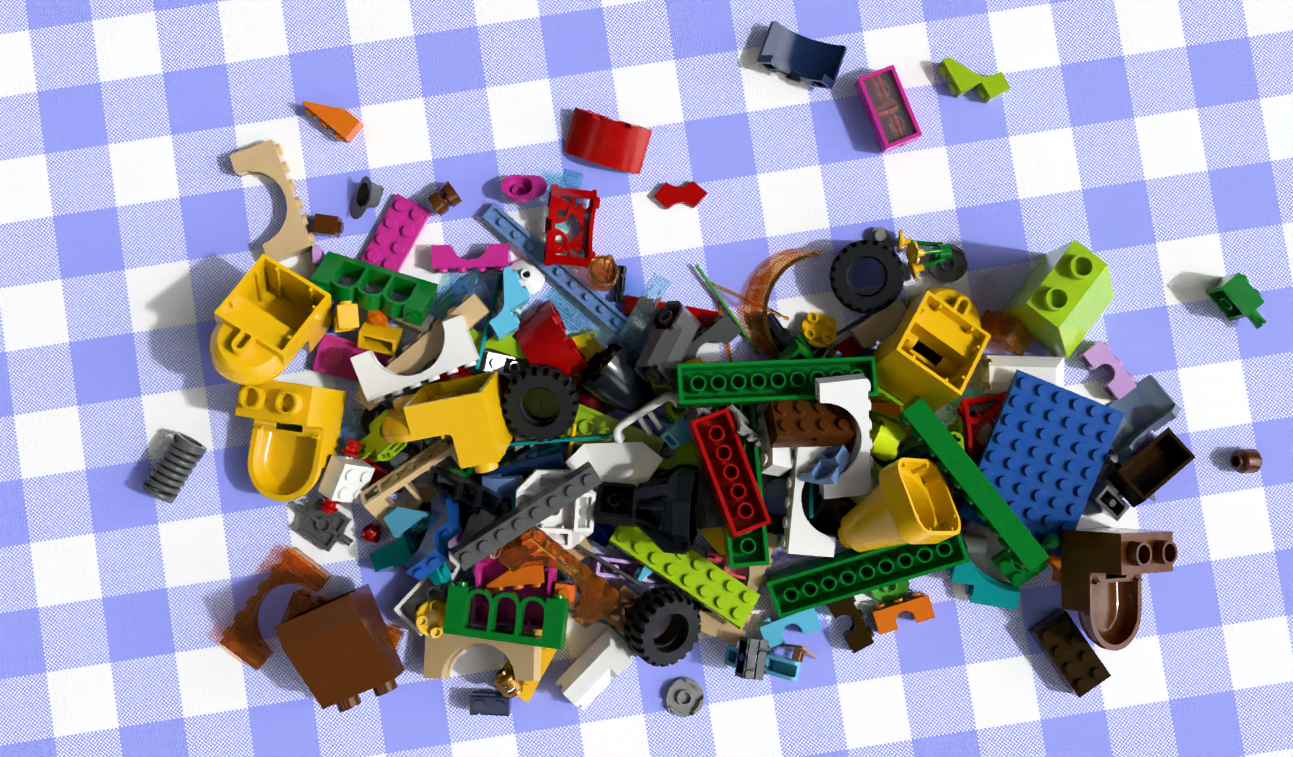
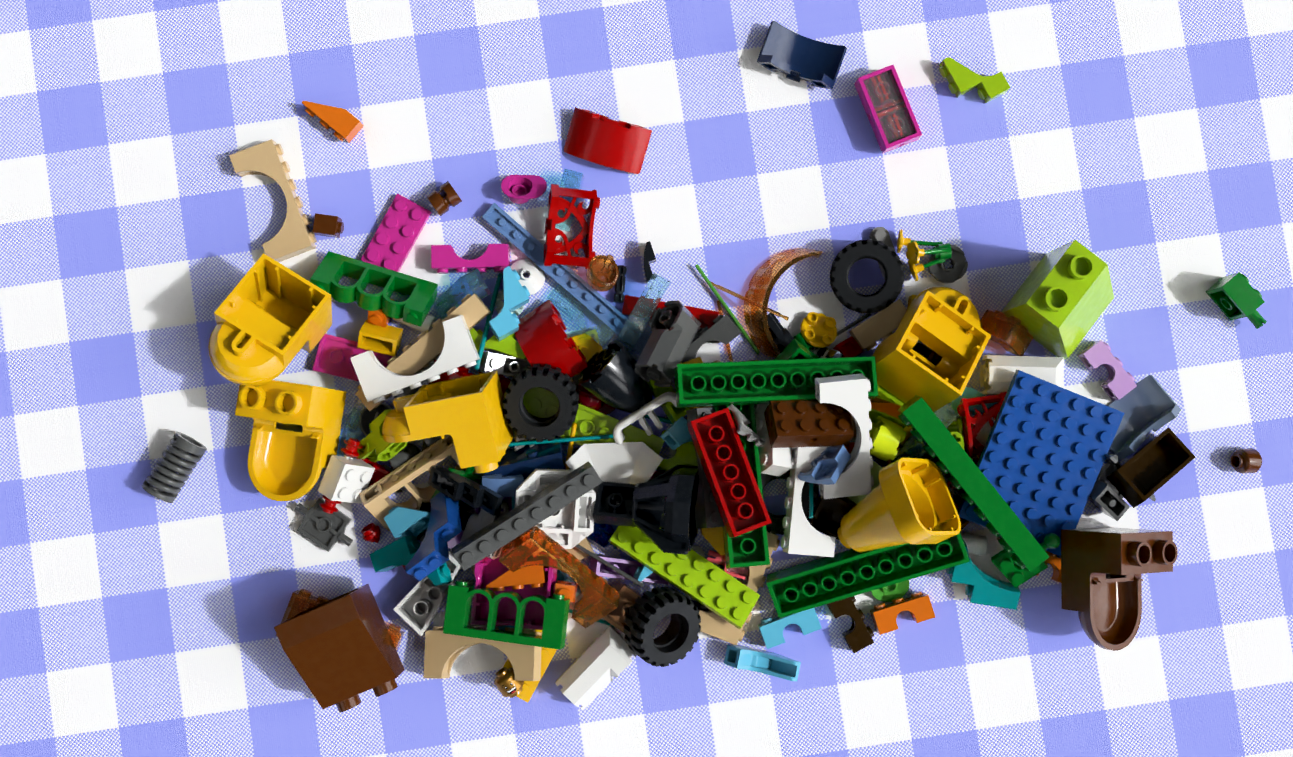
clear orange arch [220,547,332,670] -> none
lavender plate [310,245,325,267] -> none
yellow arch [332,301,360,334] -> none
dark grey piece [350,176,384,219] -> none
yellow dish [415,599,447,638] -> none
dark blue brick [470,691,512,716] -> none
red tile [654,181,707,210] -> none
light grey tile [666,677,704,717] -> none
brick [735,636,769,680] -> none
piece [778,643,817,663] -> none
dark brown piece [1027,608,1111,698] -> none
none -> black slope [644,241,656,284]

